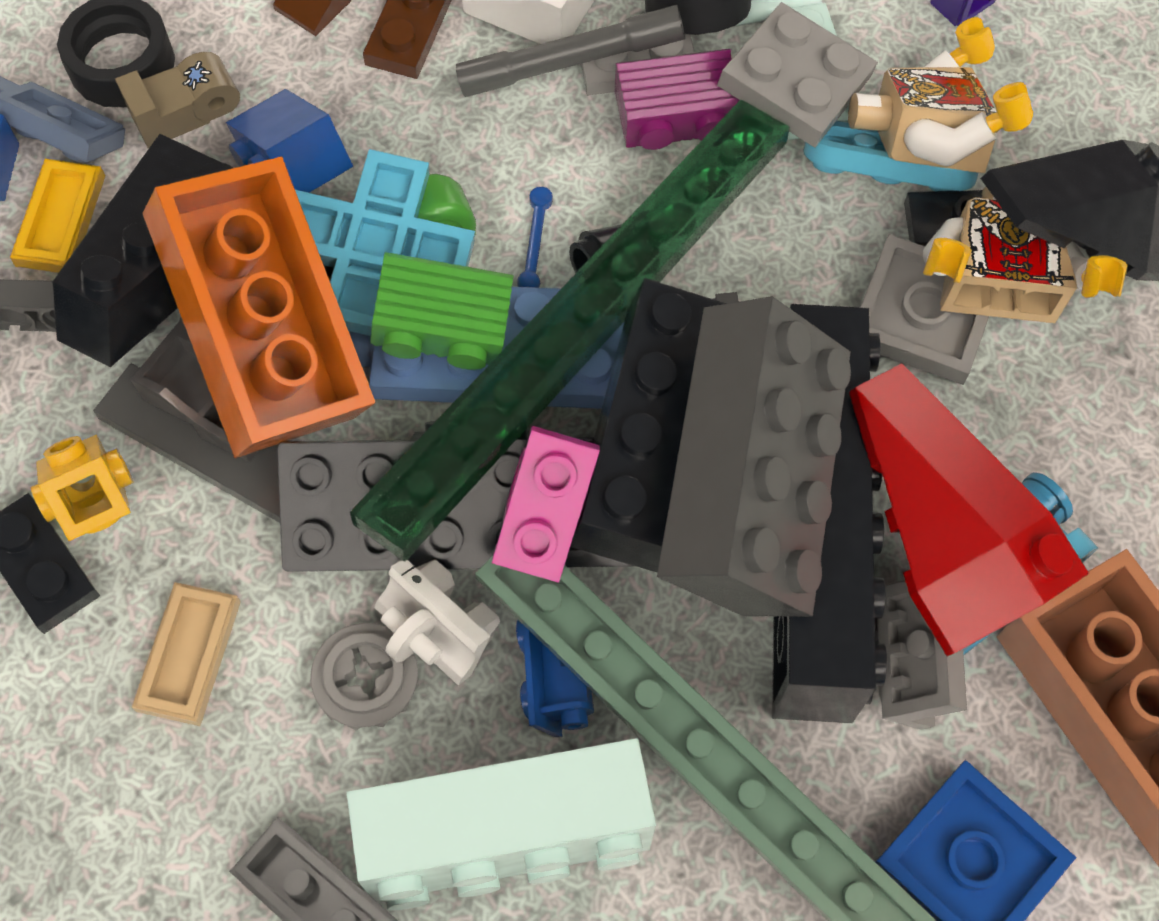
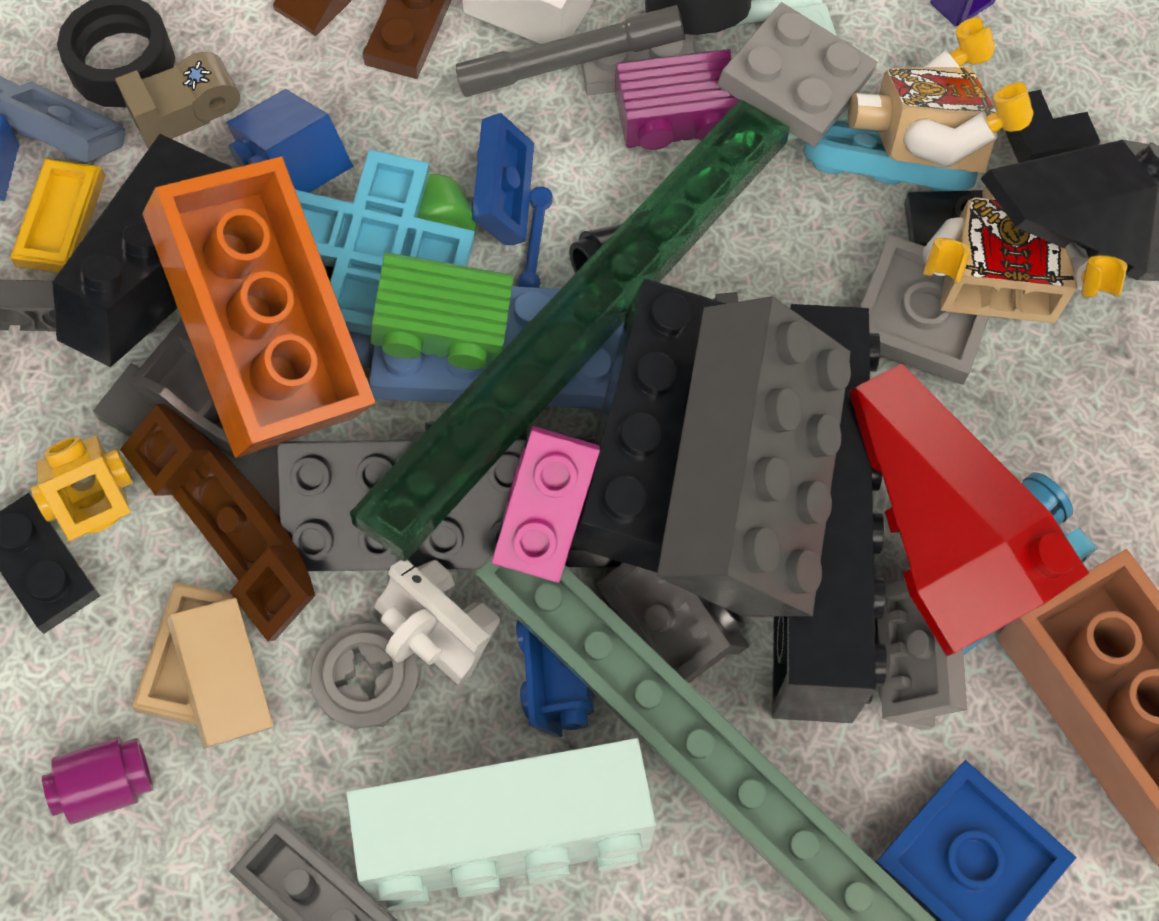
none -> magenta brick [42,737,153,825]
none -> reddish brown slope [120,404,315,642]
none -> tan tile [167,598,274,749]
none -> blue plate [472,112,534,246]
none -> flat silver bracket [596,563,749,683]
none -> black piece [1005,90,1100,163]

